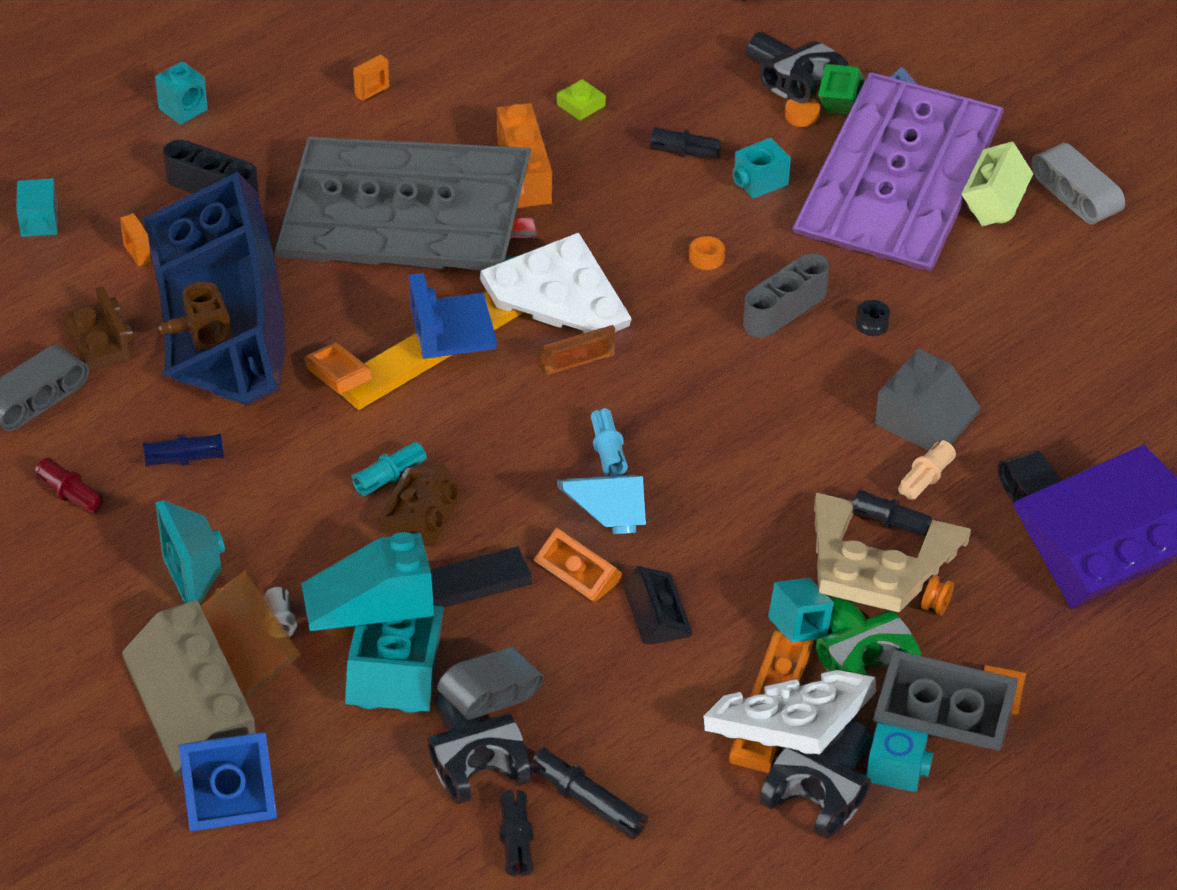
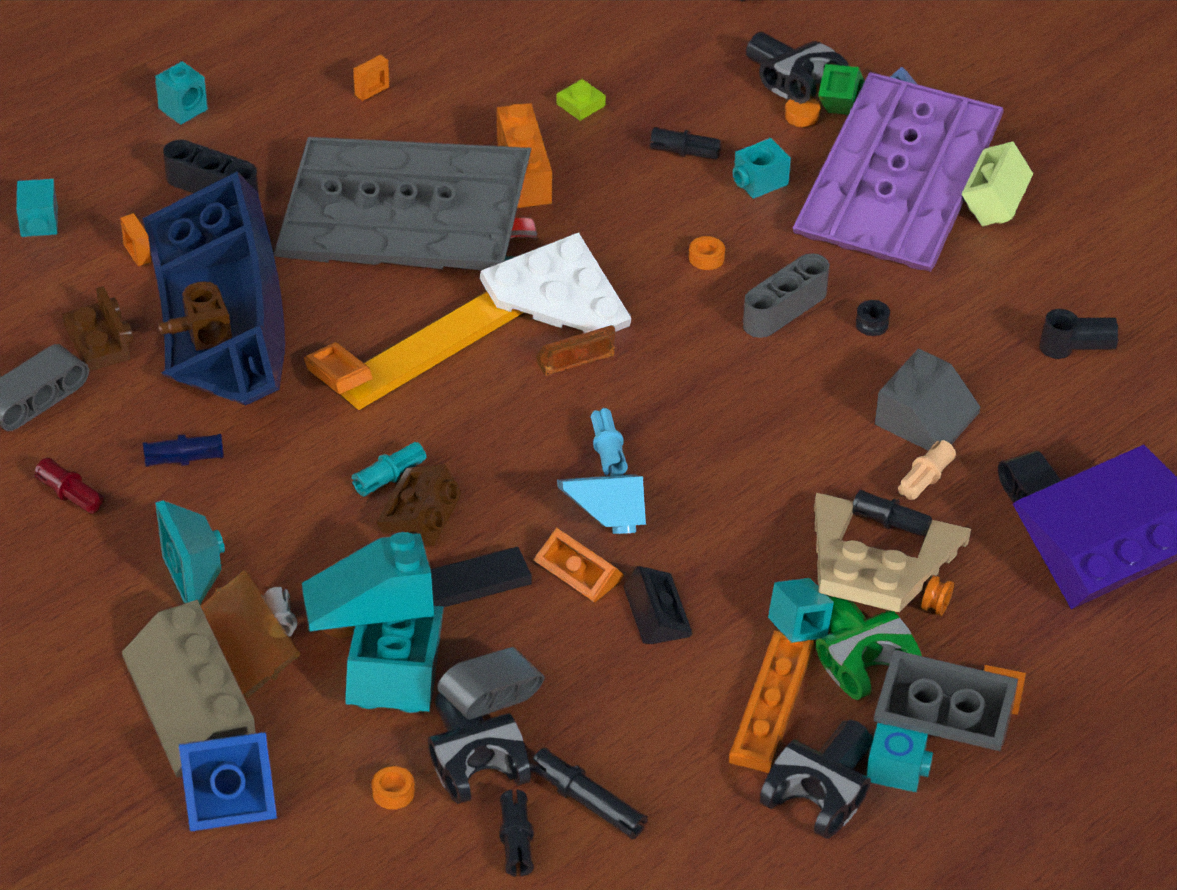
blue bracket [409,273,497,359] -> none
white plate [704,670,876,754] -> none
light grey beam [1031,143,1125,225] -> none
none -> orange tile [371,766,415,809]
none -> black piece [1039,309,1118,359]

